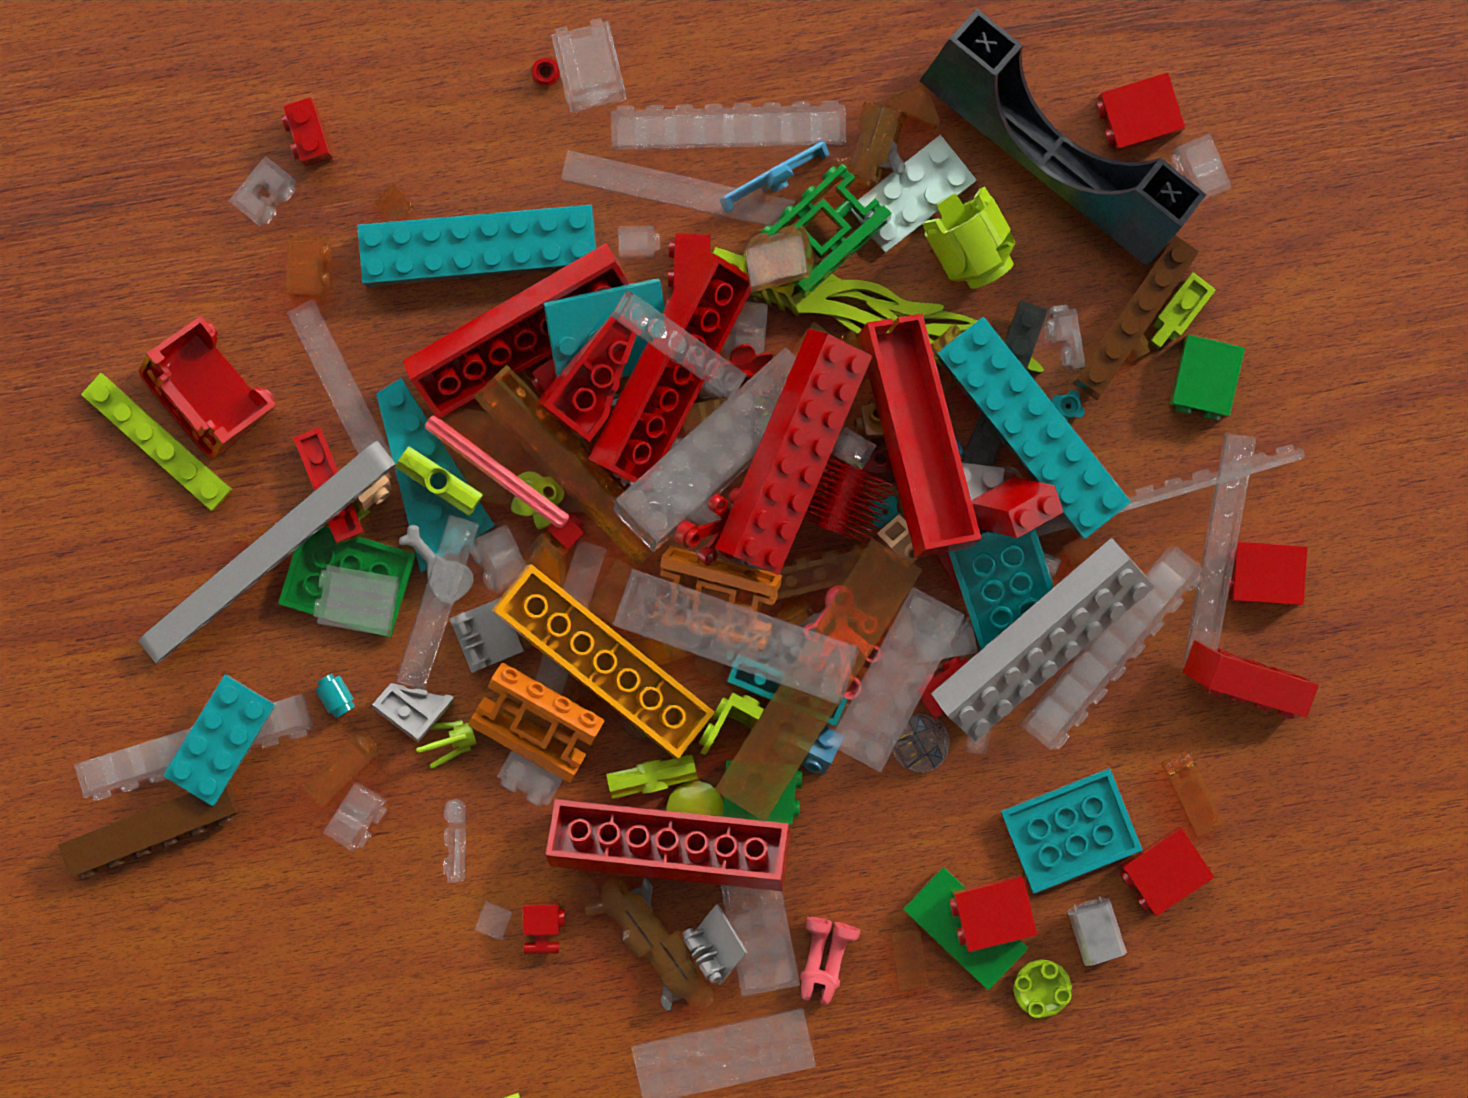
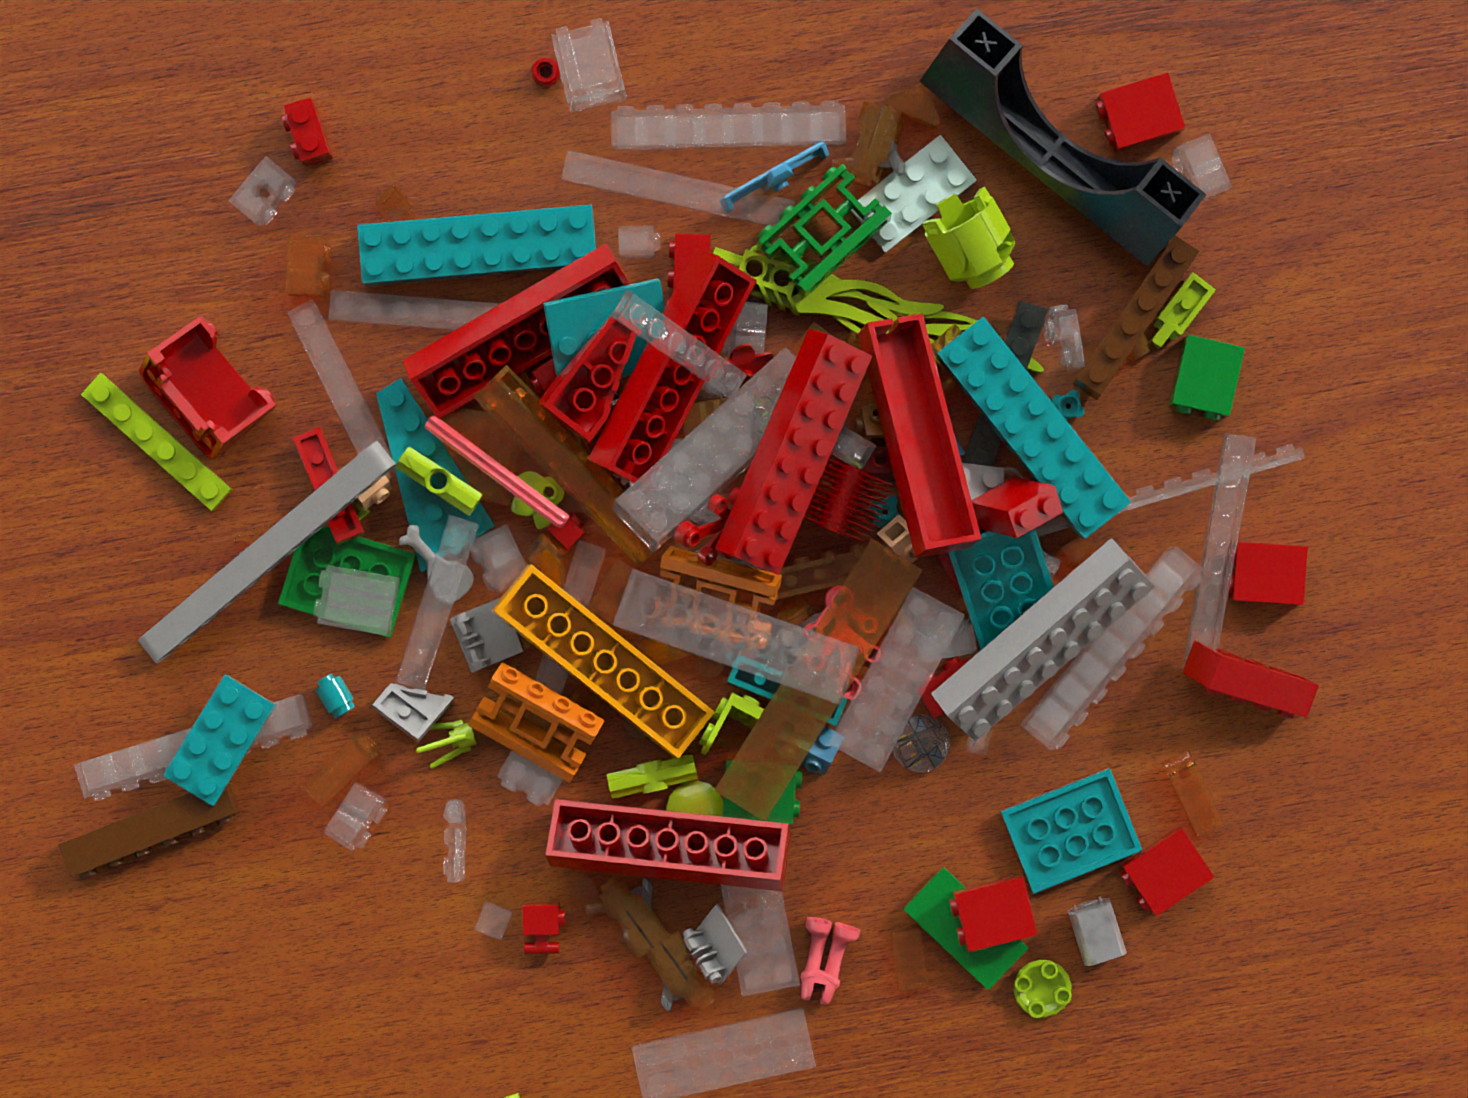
clear orange slope [745,225,815,293] -> none
none -> clear plate [328,290,500,330]

